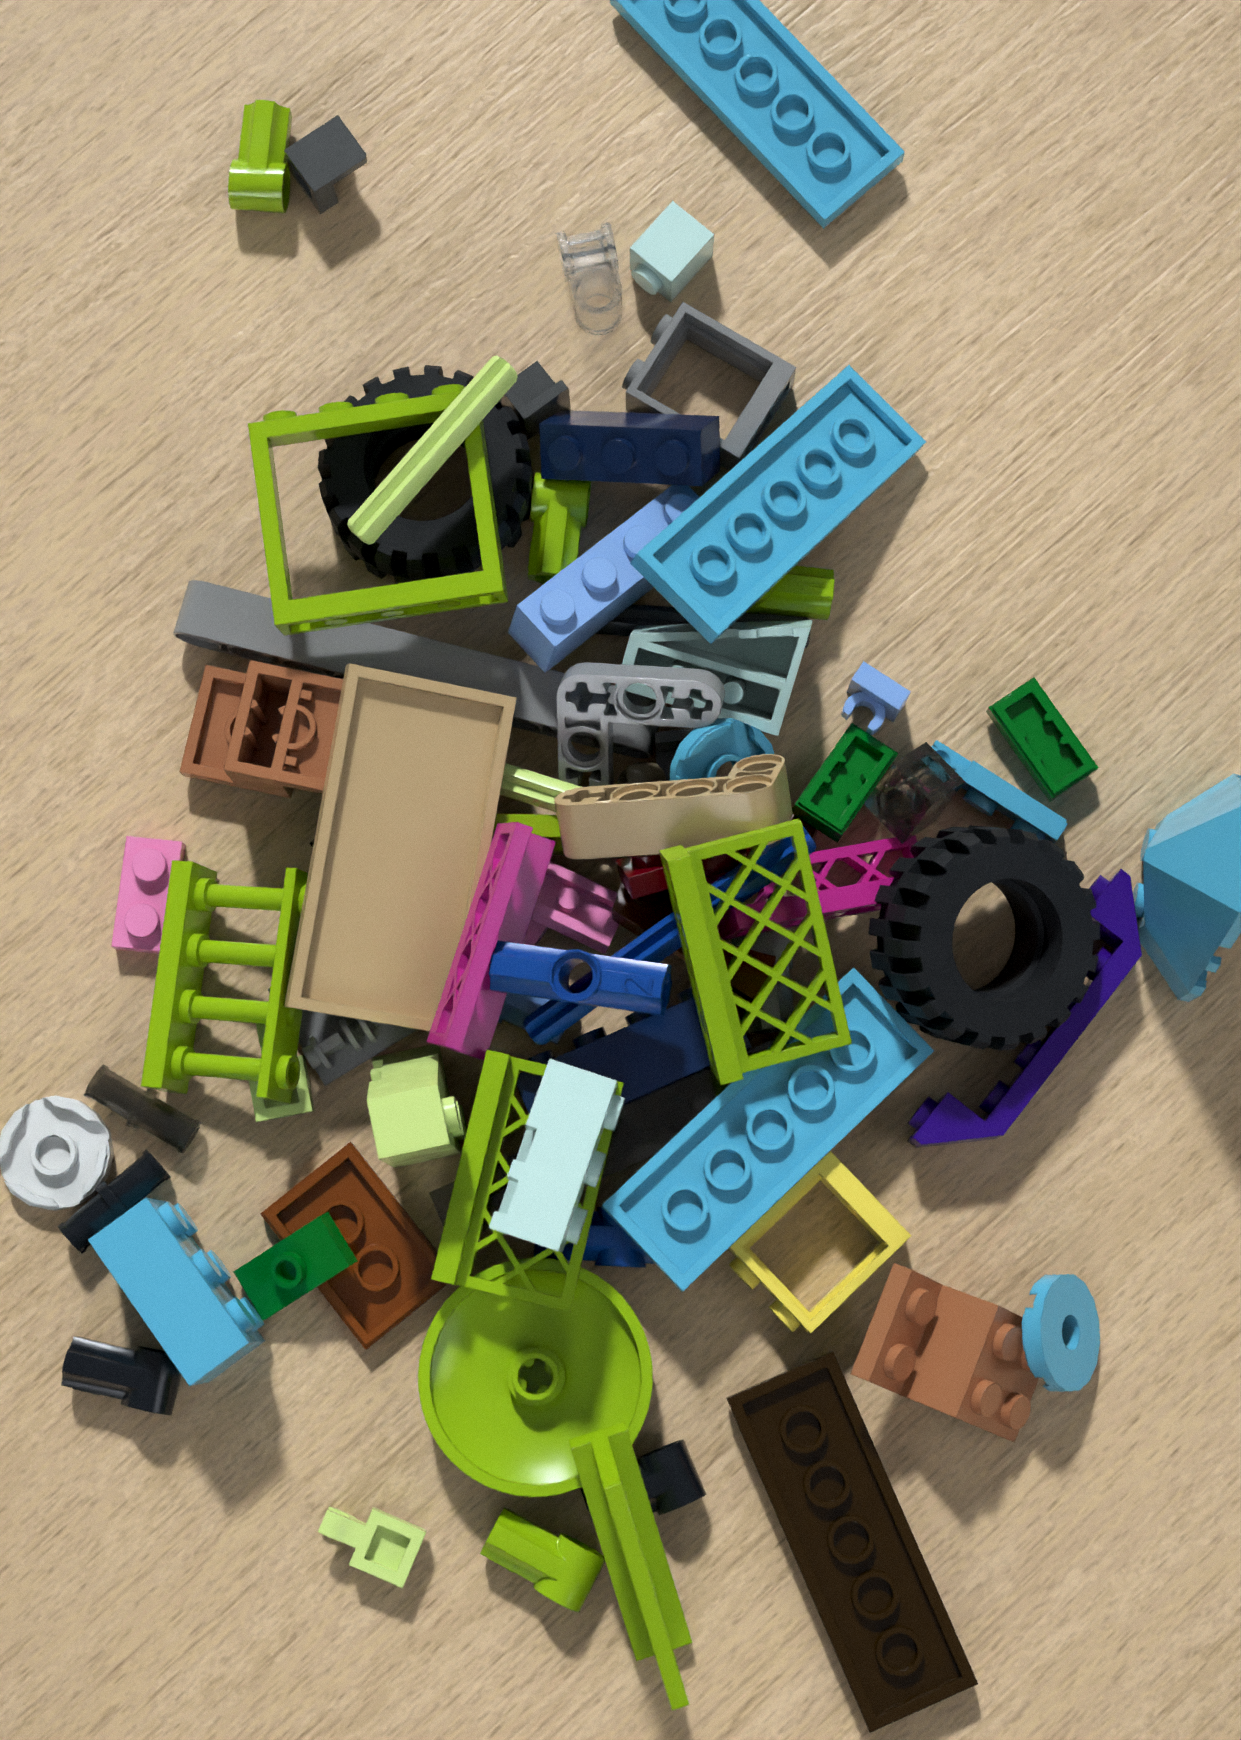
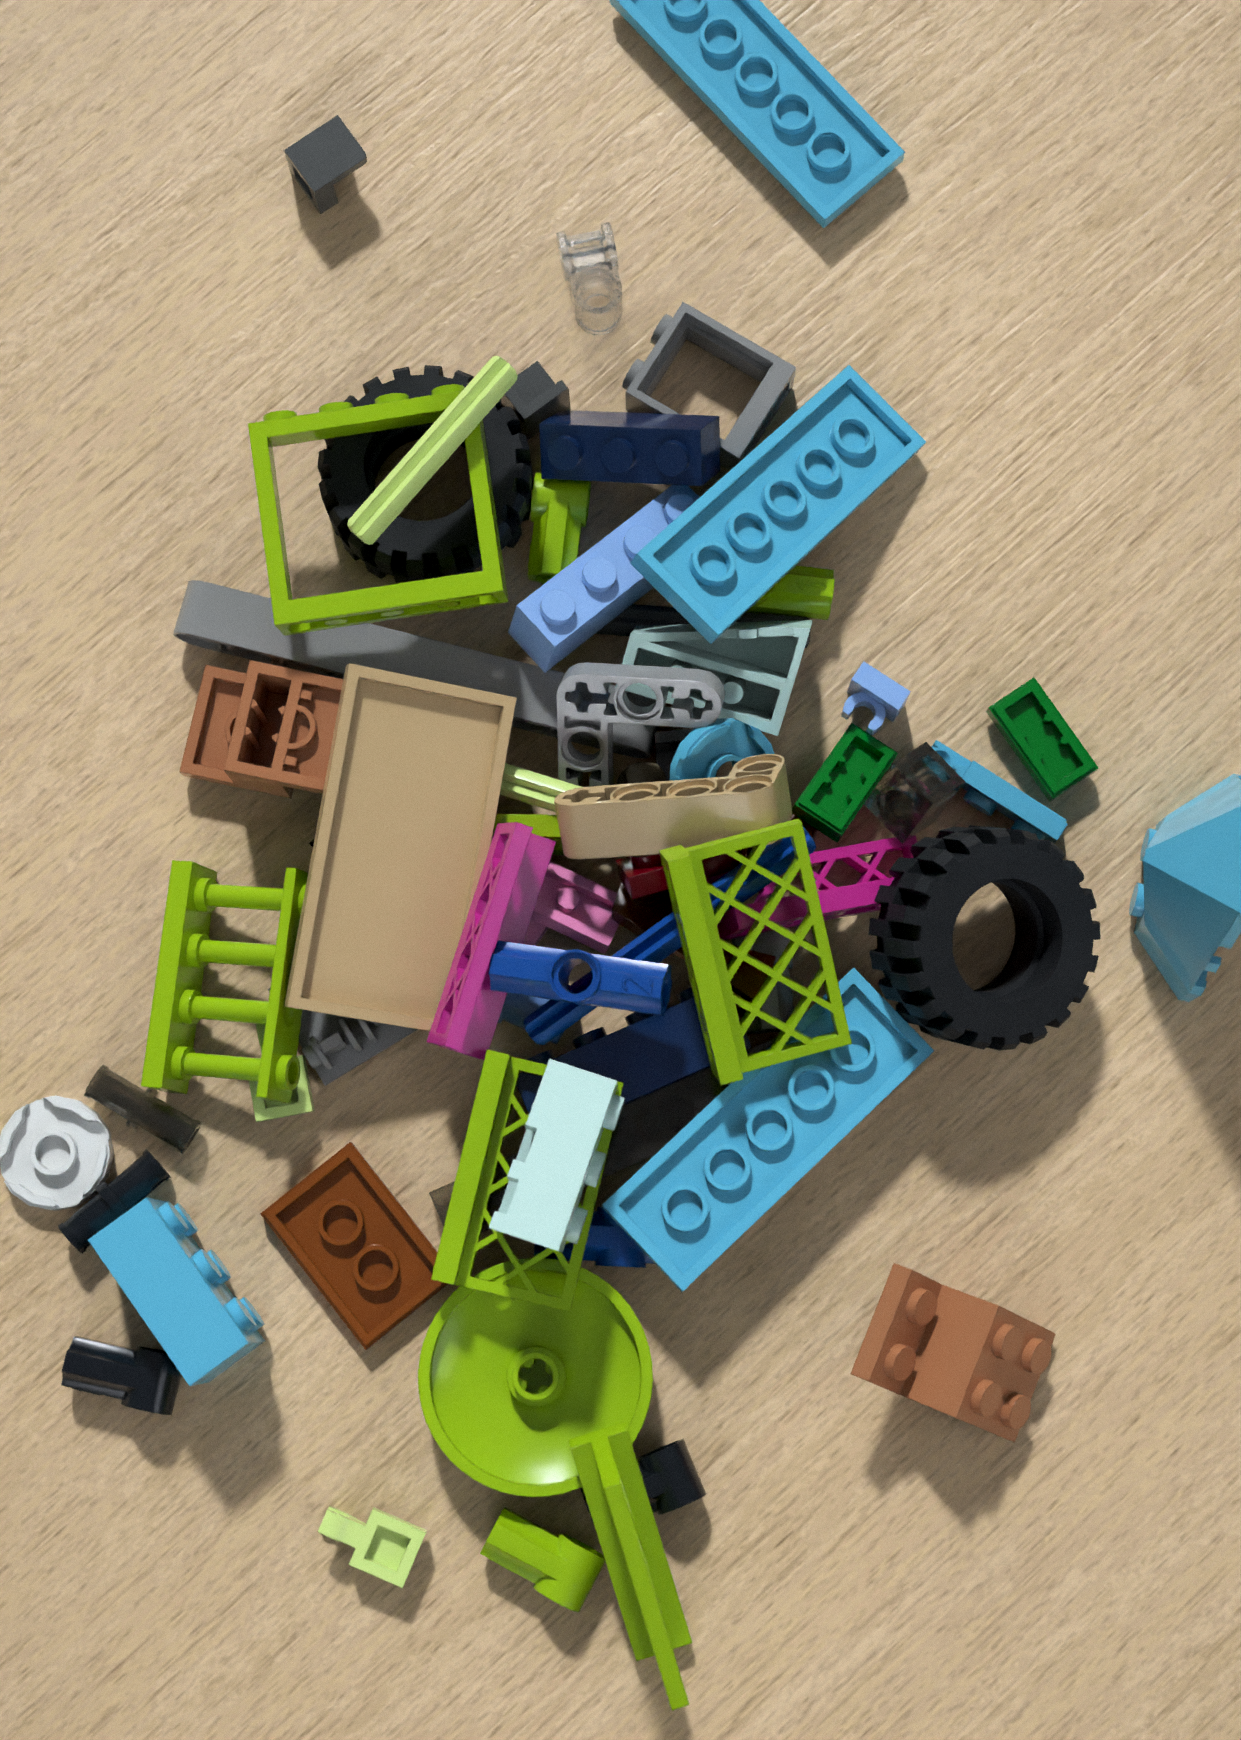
bright pink plate [111,836,186,954] -> none
lime piece [228,100,292,213] -> none
green plate [234,1212,358,1321] -> none
yellowish green wedge [367,1044,467,1168] -> none
light aqua brick [630,201,714,302] -> none
dark brown plate [726,1351,978,1733] -> none
light yellow window [728,1151,911,1333] -> none
dark purple slope [907,869,1142,1148] -> none
medium azure tile [1022,1274,1100,1392] -> none

